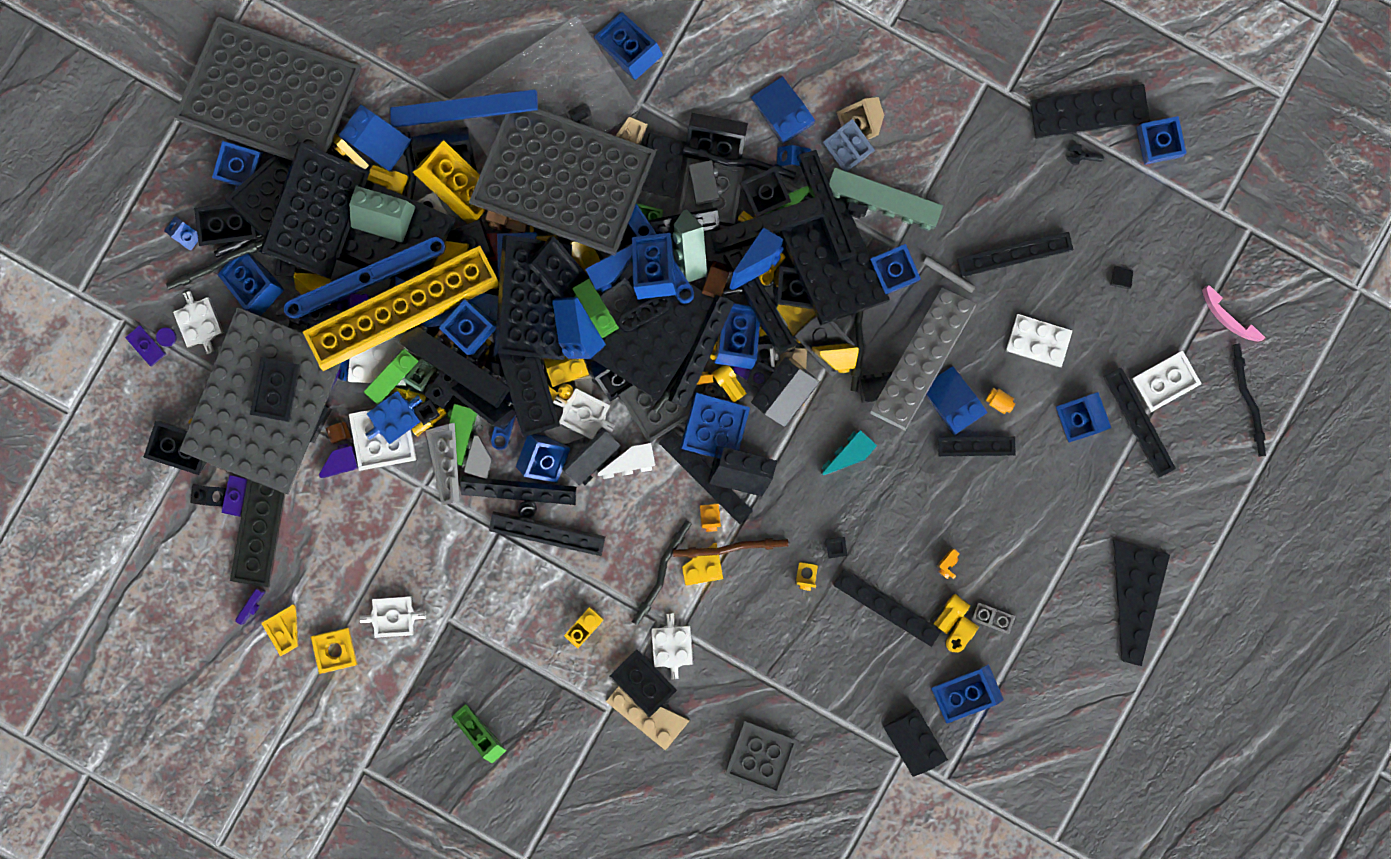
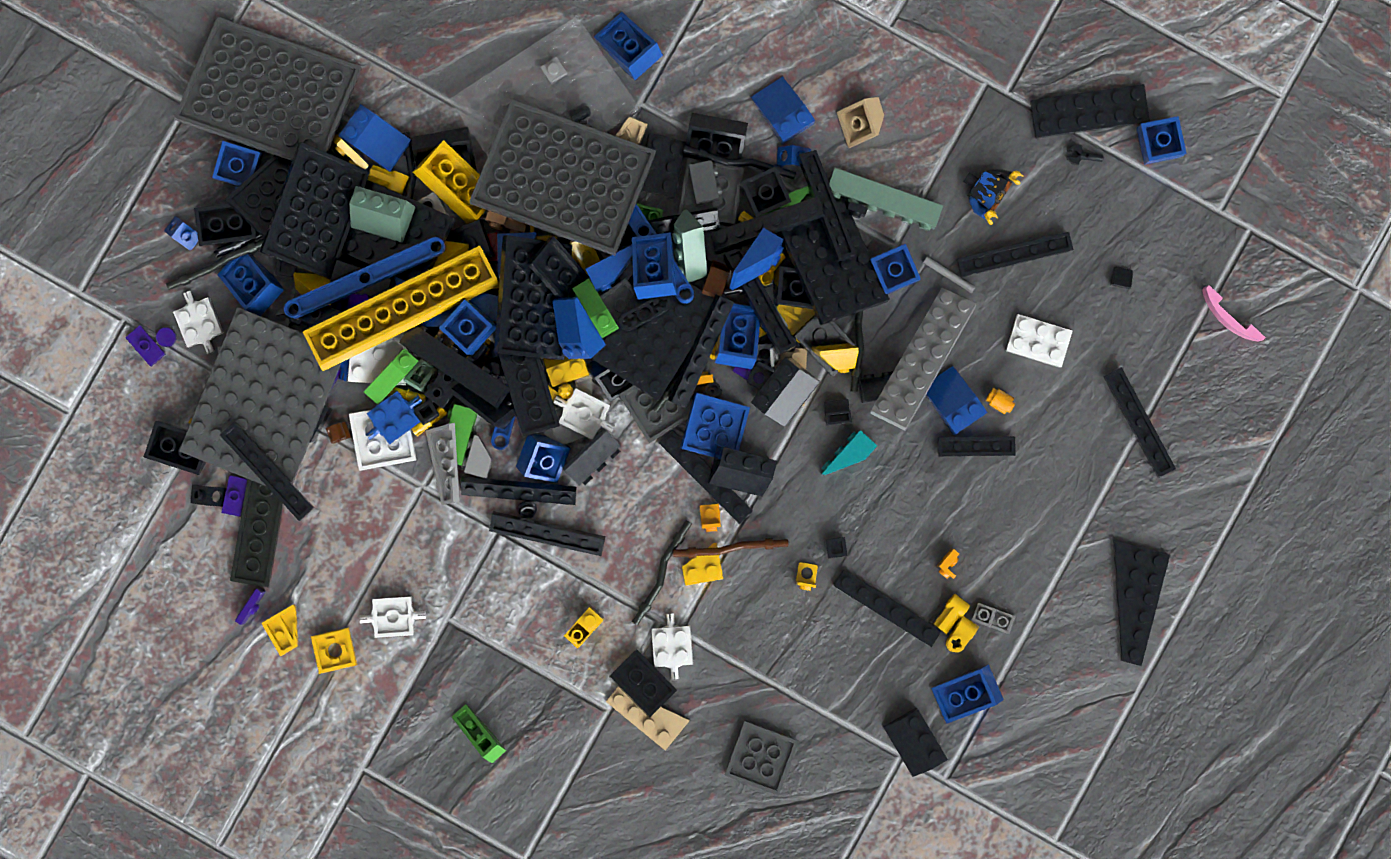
black plate [250,357,301,422] -> none
dark purple slope [319,443,359,478] -> none
blue tile [390,90,538,128] -> none
white slope [598,443,655,479] -> none
yellow piece [711,365,747,403] -> none
sand blue slope [823,119,875,172] -> none
blue slope [1056,392,1111,442] -> none
white plate [1132,351,1201,412] -> none
black bar [1233,343,1266,457] -> none
none -> black plate [220,422,315,521]
none -> light grey plate [540,57,567,84]
none -> black piece [824,399,852,426]
none -> torso [963,169,1023,225]

